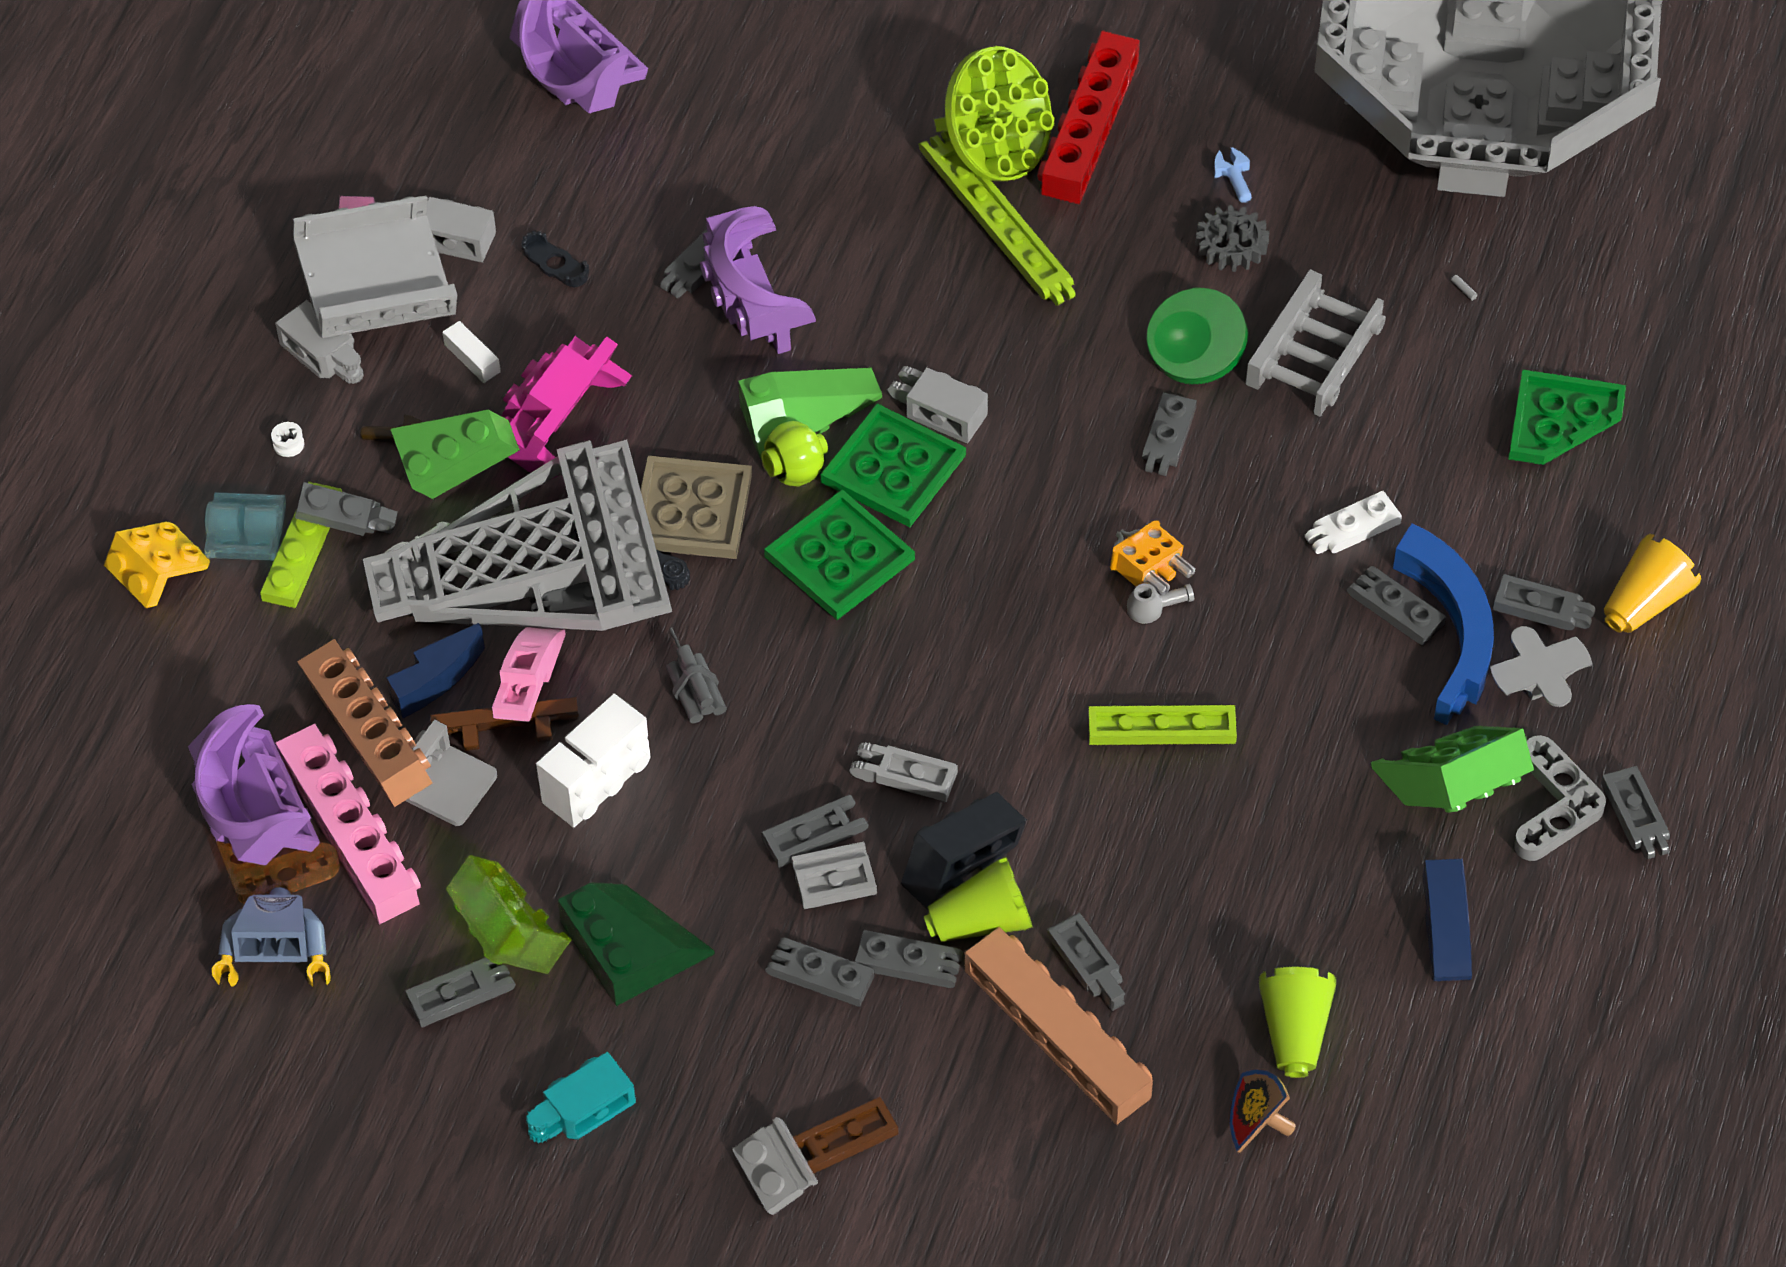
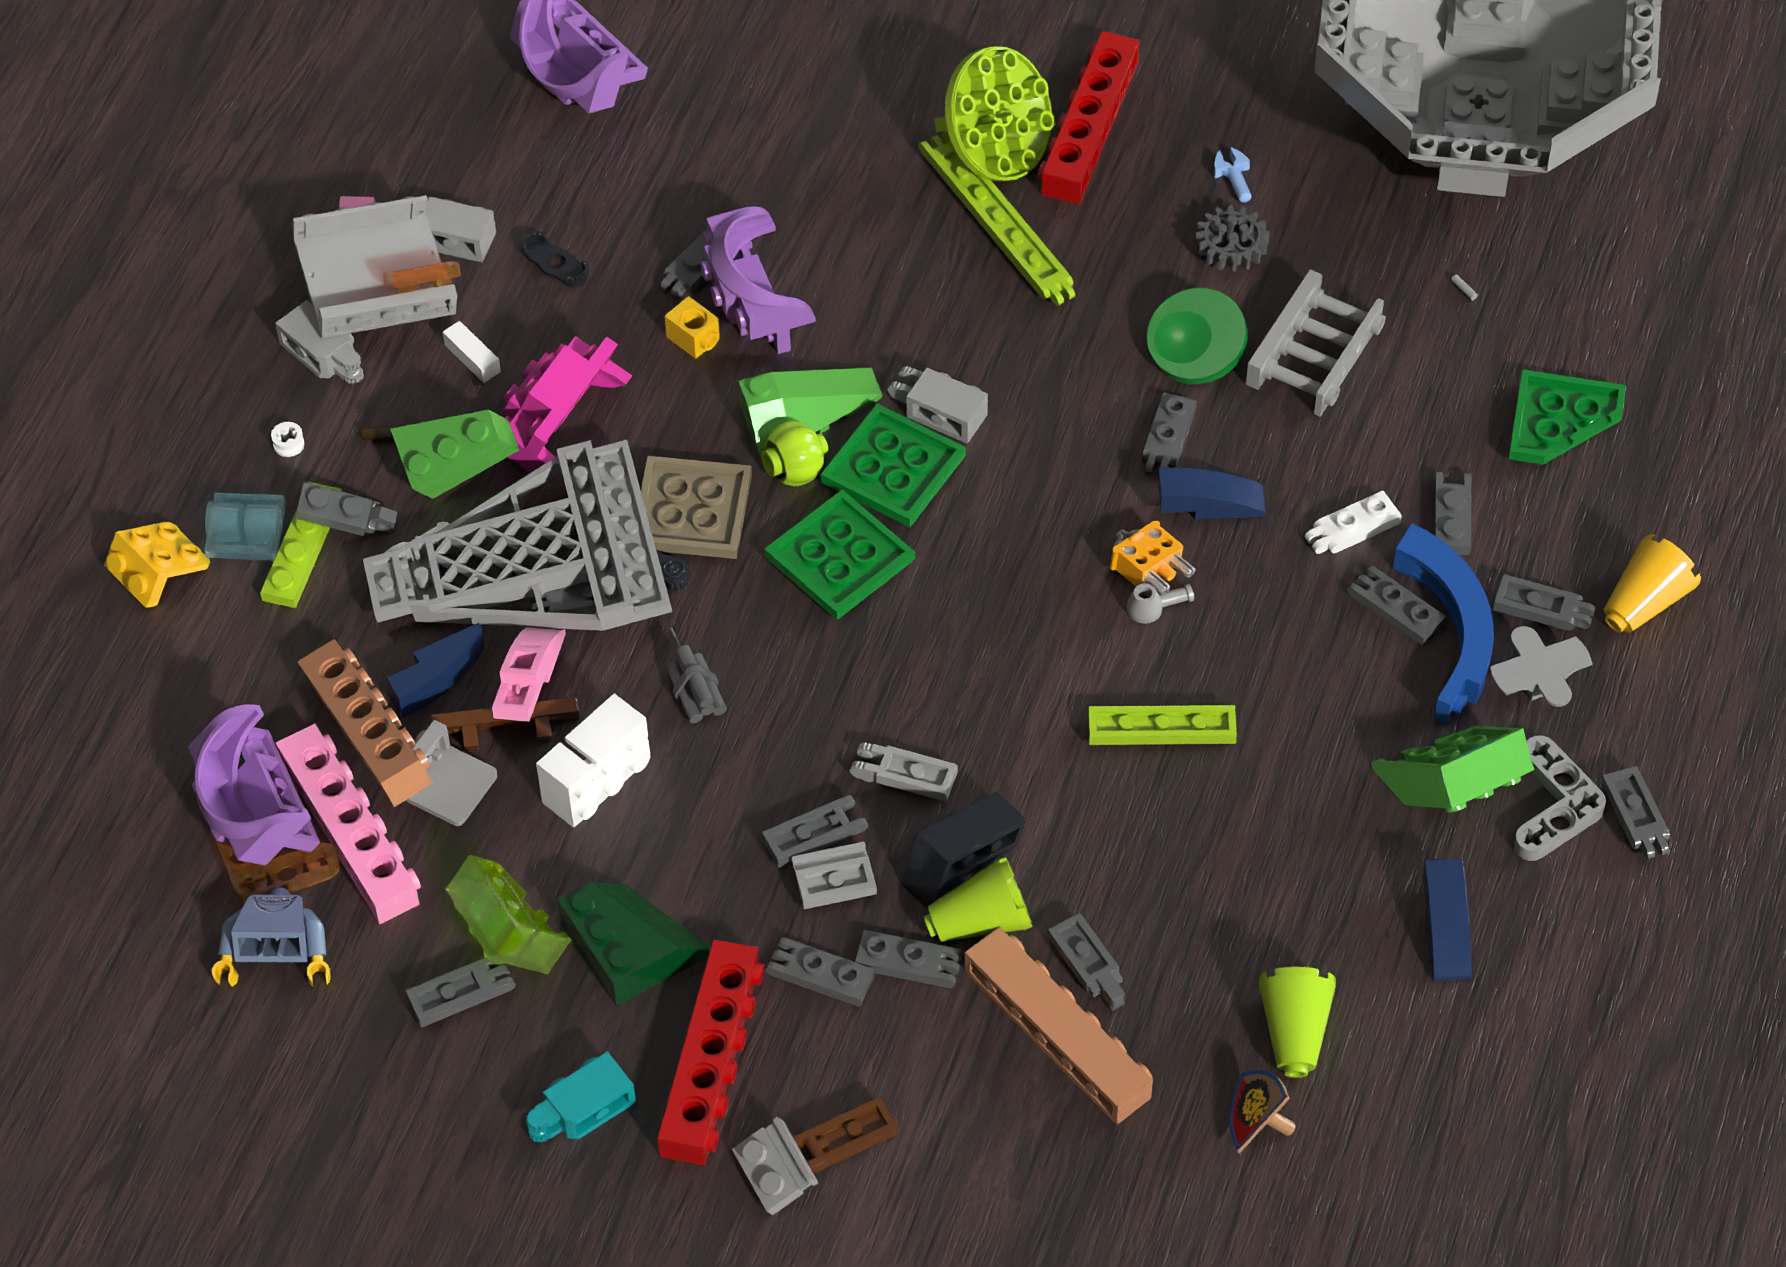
none -> clear orange plate [383,261,461,293]
none -> red brick [658,940,764,1165]
none -> yellow brick [665,296,720,359]
none -> dark blue slope [1158,468,1266,520]
none -> dark grey hinge [1434,471,1471,555]

